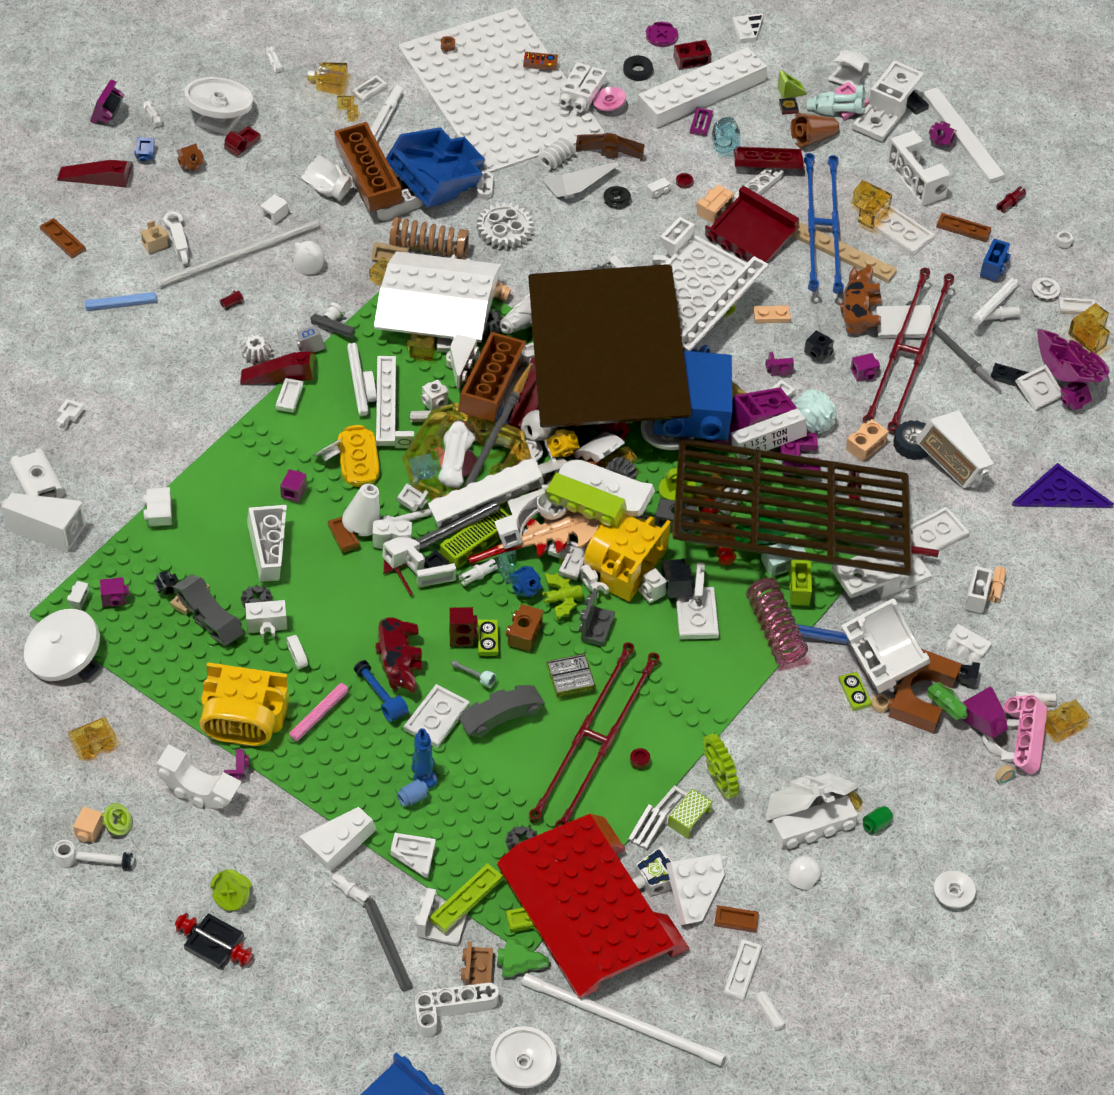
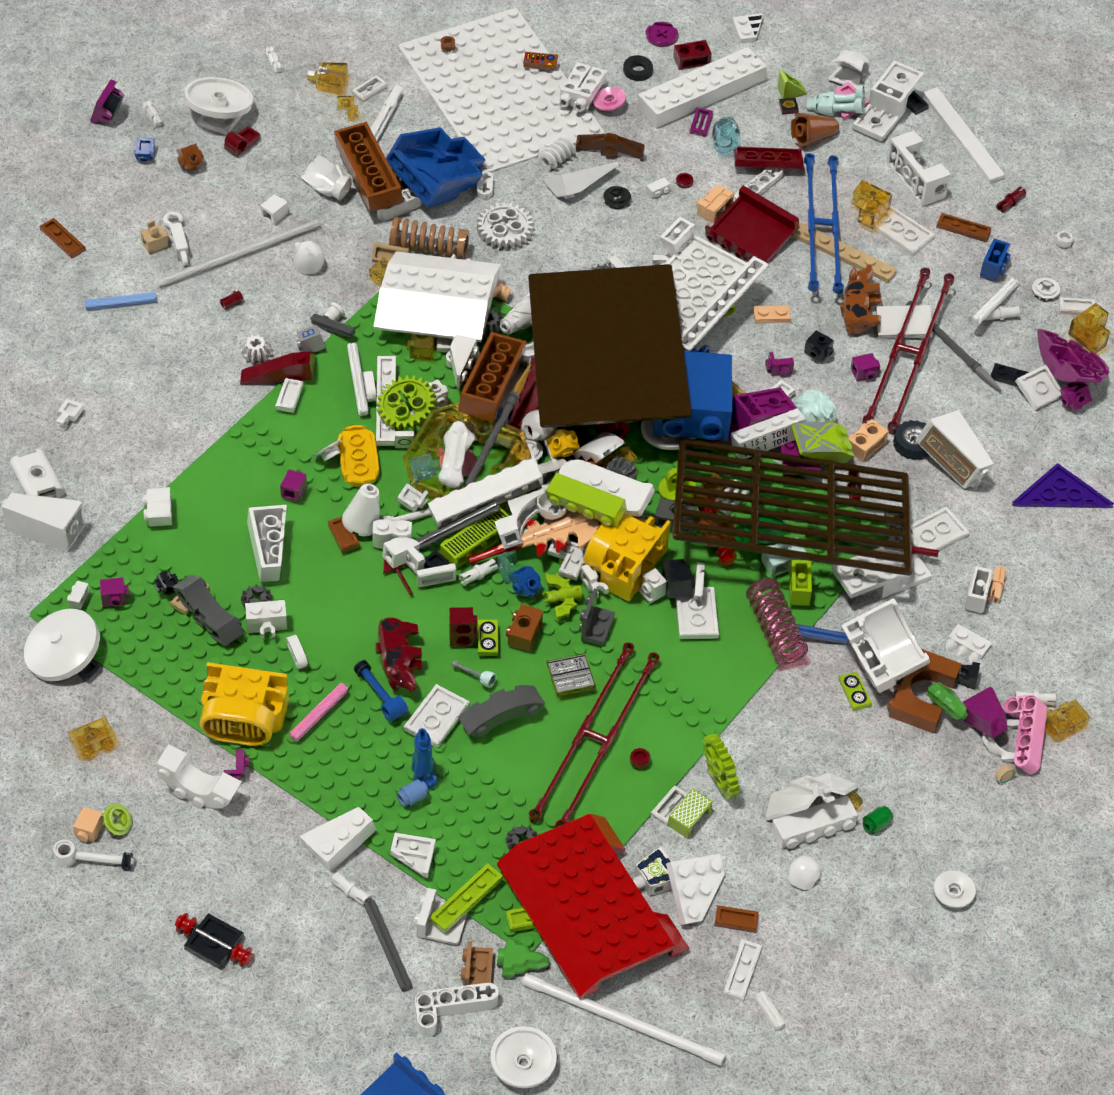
dark red wedge [57,160,133,188] -> none
lime tile [210,869,251,911] -> none
white tile [629,804,667,850] -> none
tan tile [871,694,890,713] -> none
magenta brick [929,121,957,146] -> none
none -> lime gear [376,375,437,431]
none -> lime slope [791,422,854,463]

